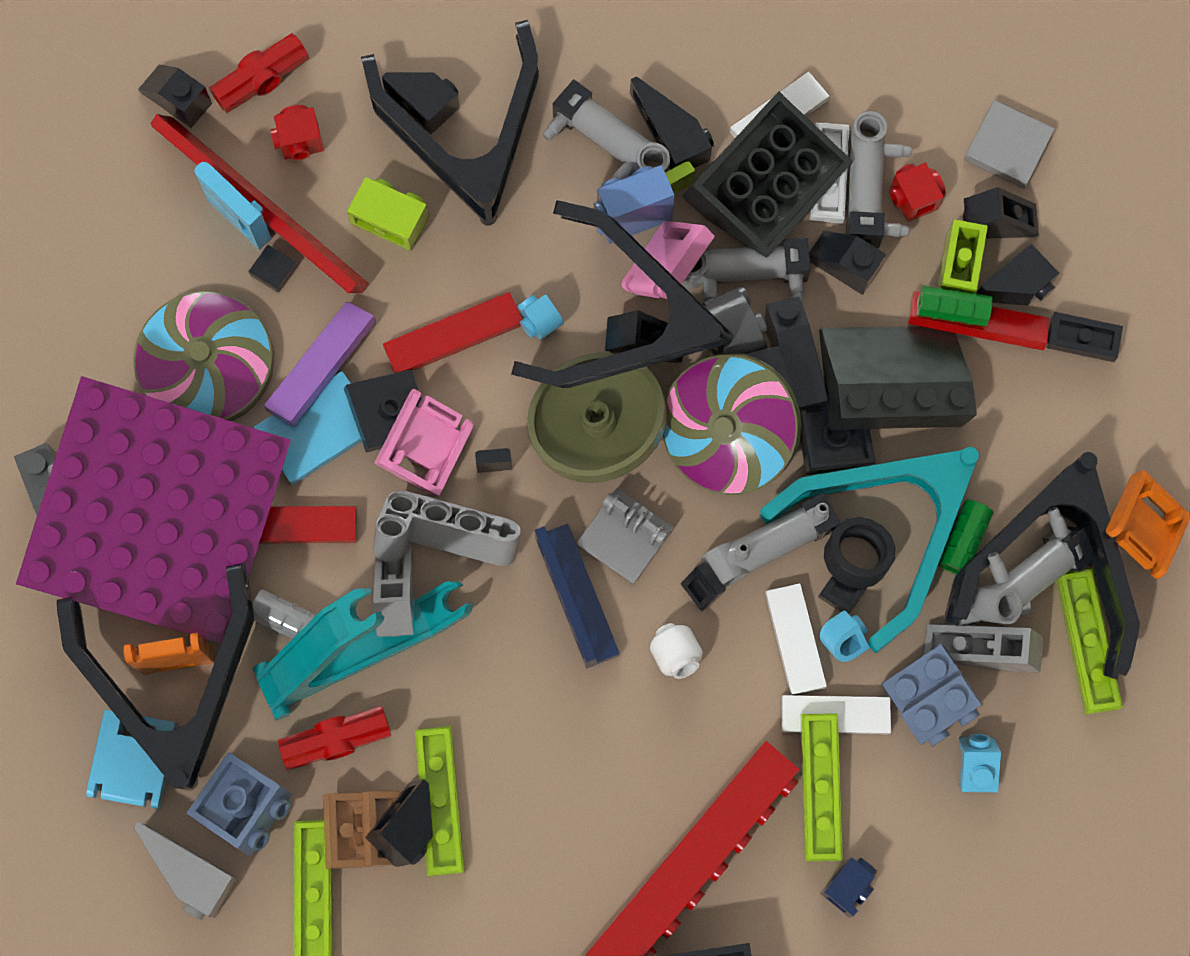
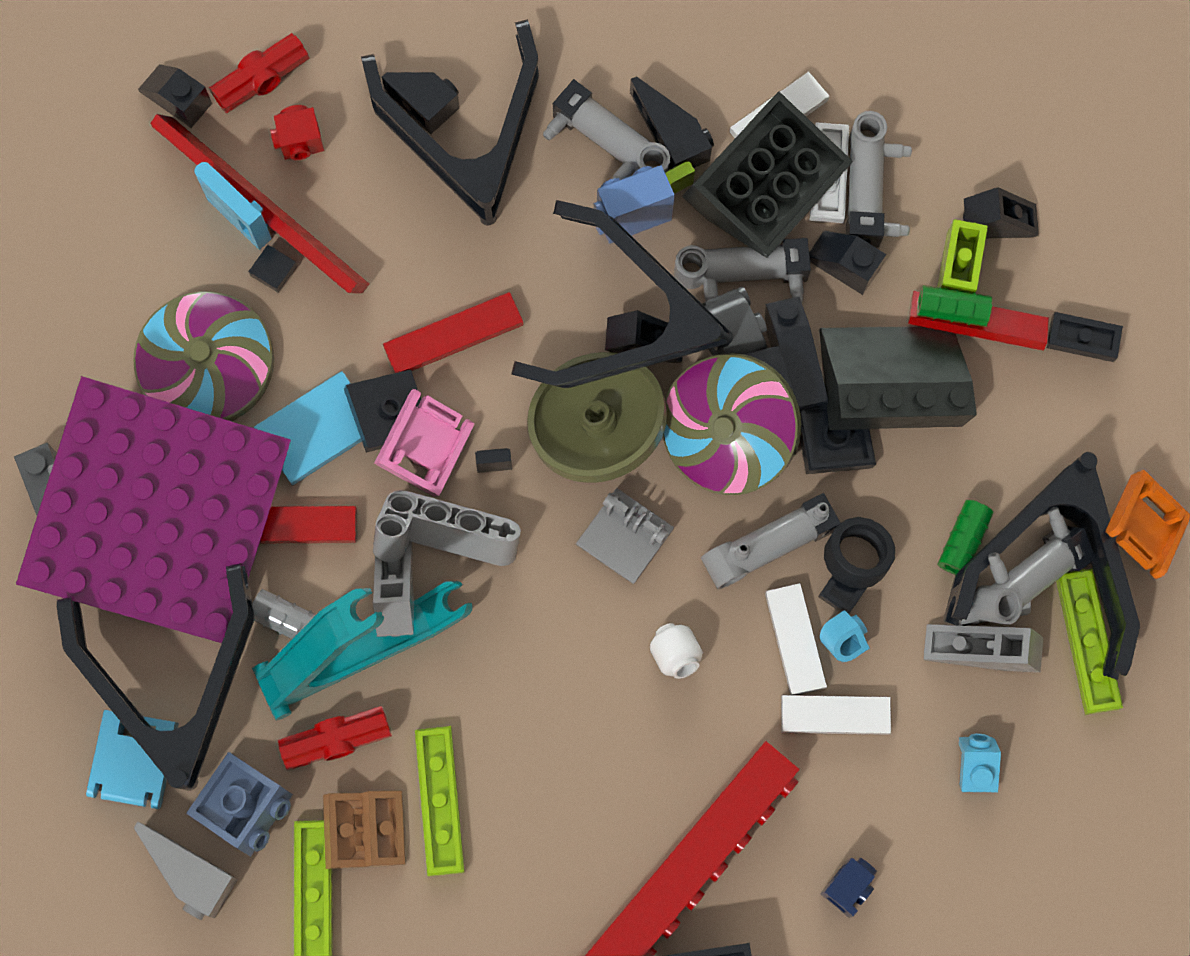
orange container [124,633,214,675] -> none
medium lavender tile [264,301,376,427] -> none
lime brick [347,177,429,251] -> none
black slope [365,779,433,867] -> none
medium azure plate [517,294,564,340] -> none
dark blue fence [534,524,620,669] -> none
bright pink container [622,221,715,299] -> none
black tile [680,562,727,611] -> none
teal piece [759,447,979,654] -> none
lime tile [800,713,843,861] -> none
sand blue plate [882,644,983,747] -> none
red brick [889,162,946,222] -> none
light grey tile [964,100,1055,189] -> none
black slope [976,244,1060,306] -> none

